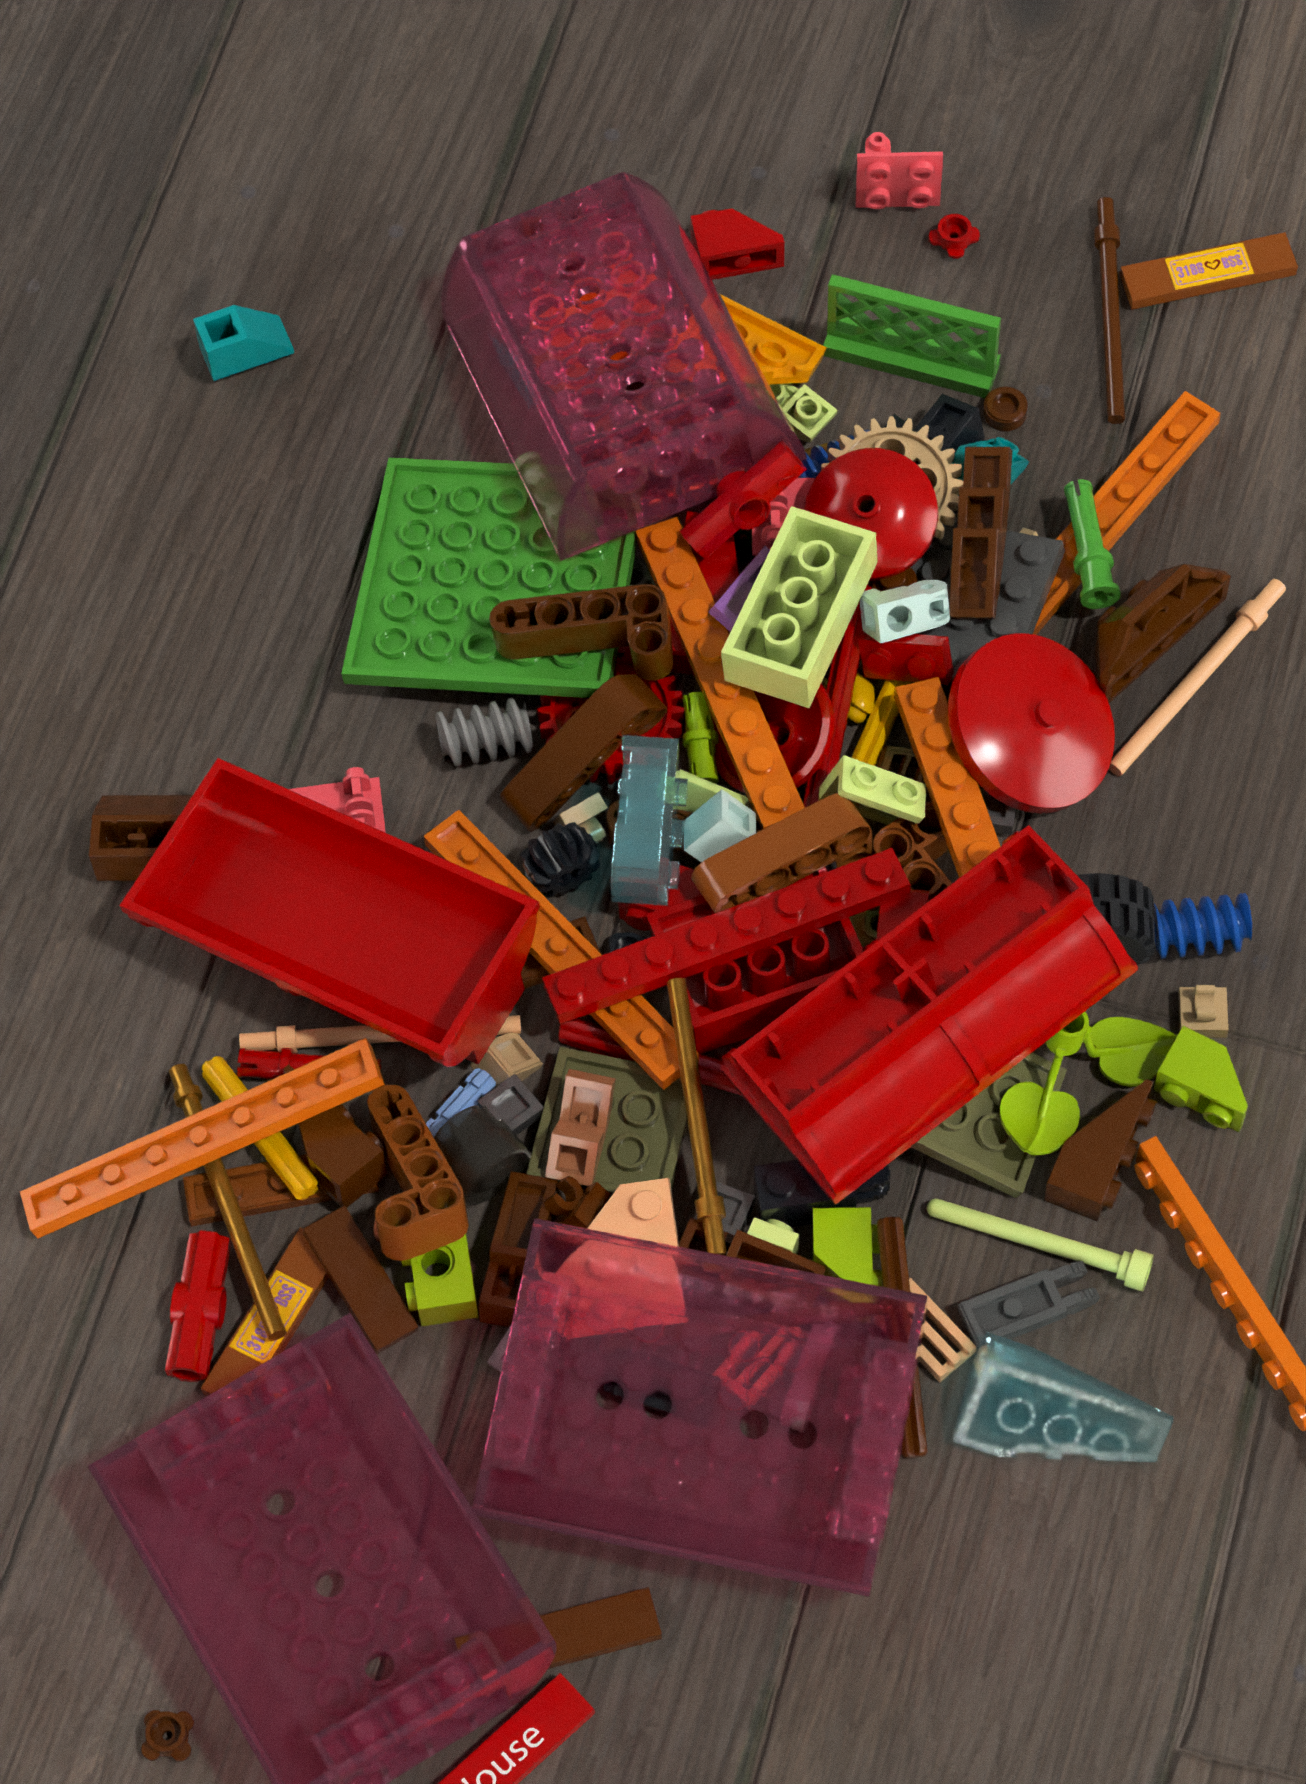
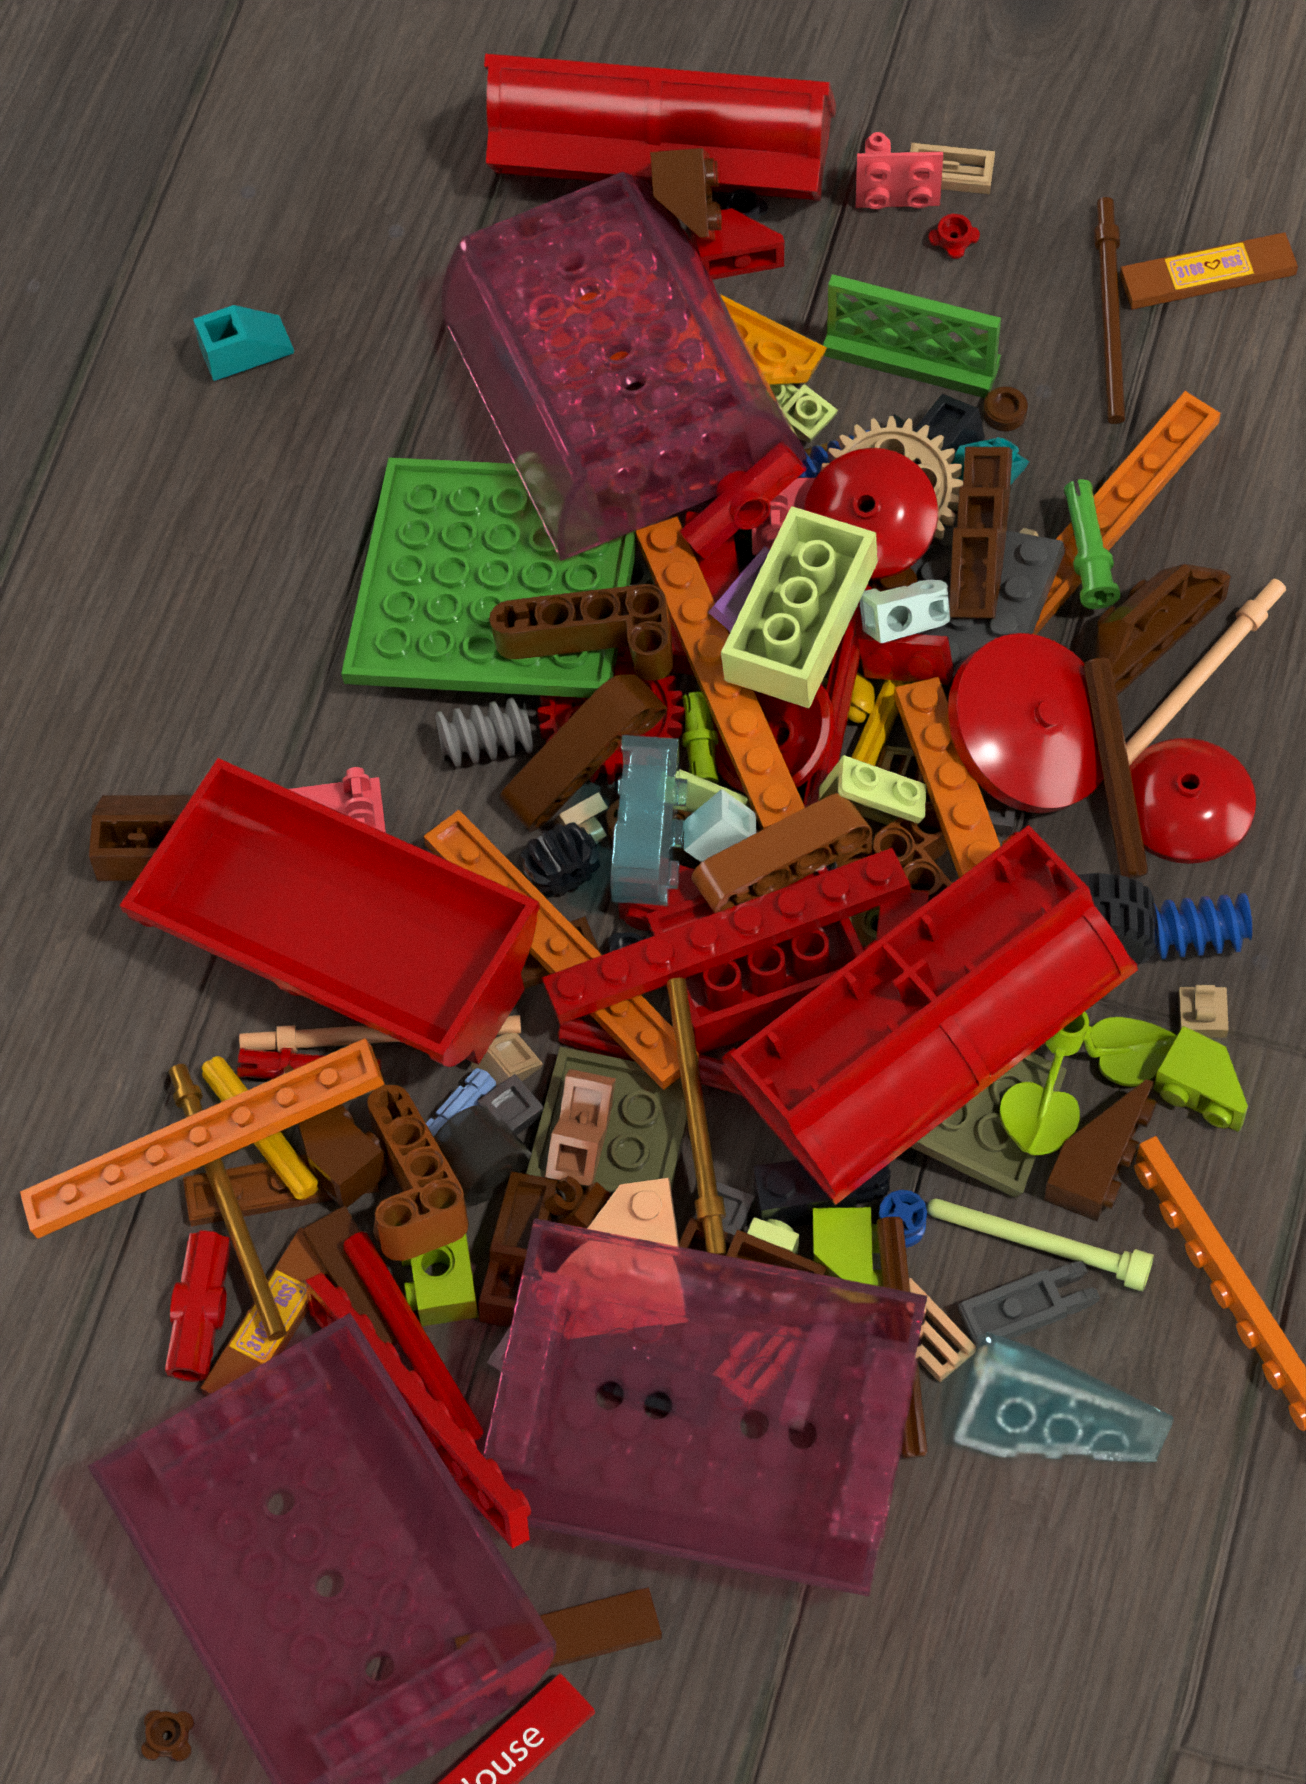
none -> red plate [305,1272,531,1549]
none -> red axle [343,1231,483,1442]
none -> red piece [484,53,836,201]
none -> reddish brown slope [650,148,722,241]
none -> black plate [721,189,768,221]
none -> blue wheel [879,1190,927,1248]
none -> tan tile [910,143,995,194]
none -> reddish brown axle [1084,658,1148,879]
none -> red dish [1130,738,1256,864]

